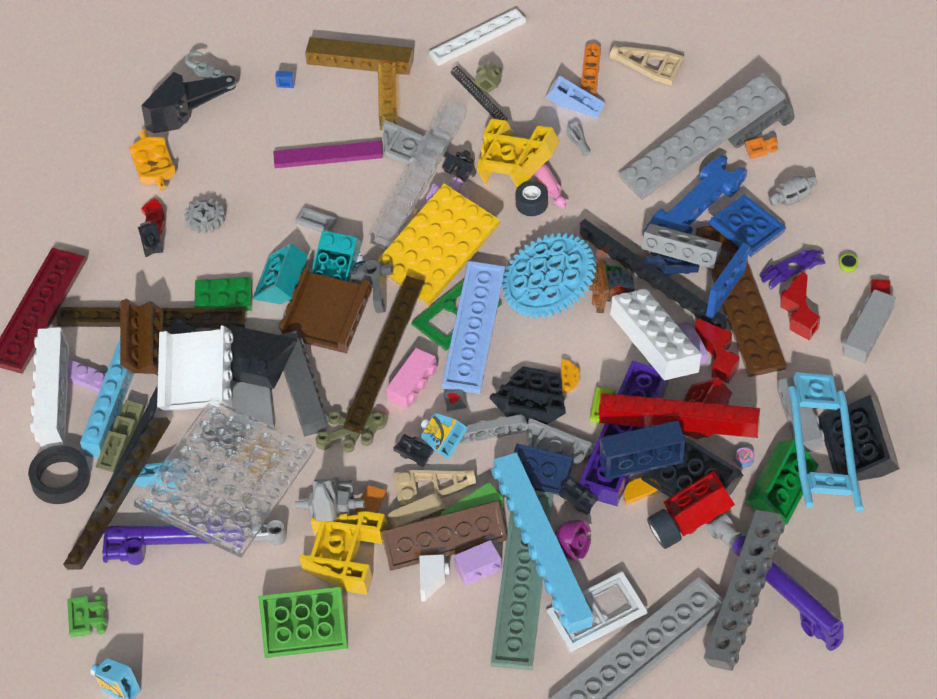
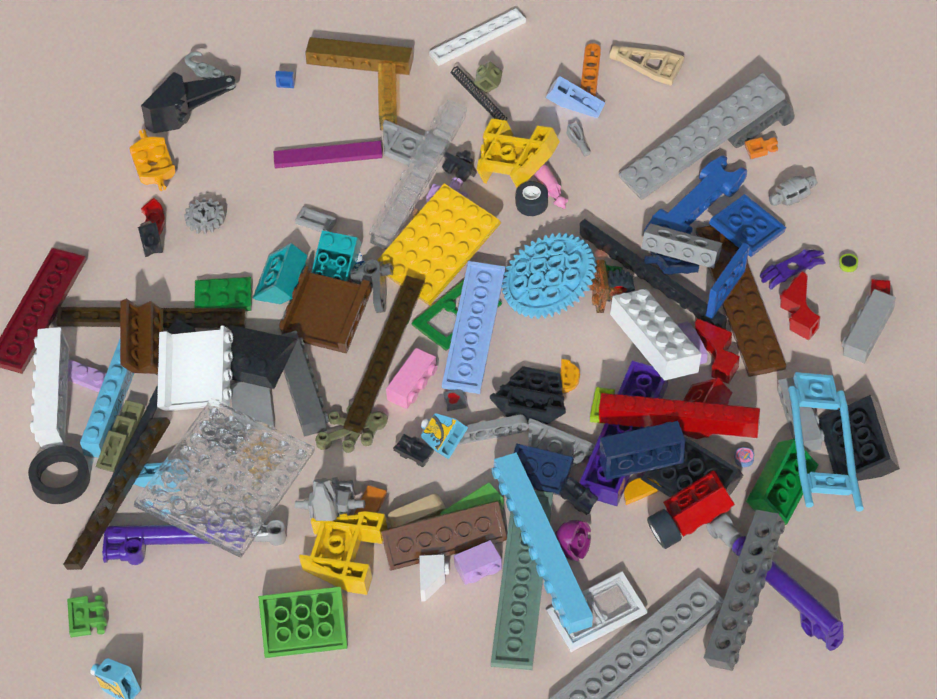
tan plate [393,469,476,508] -> none

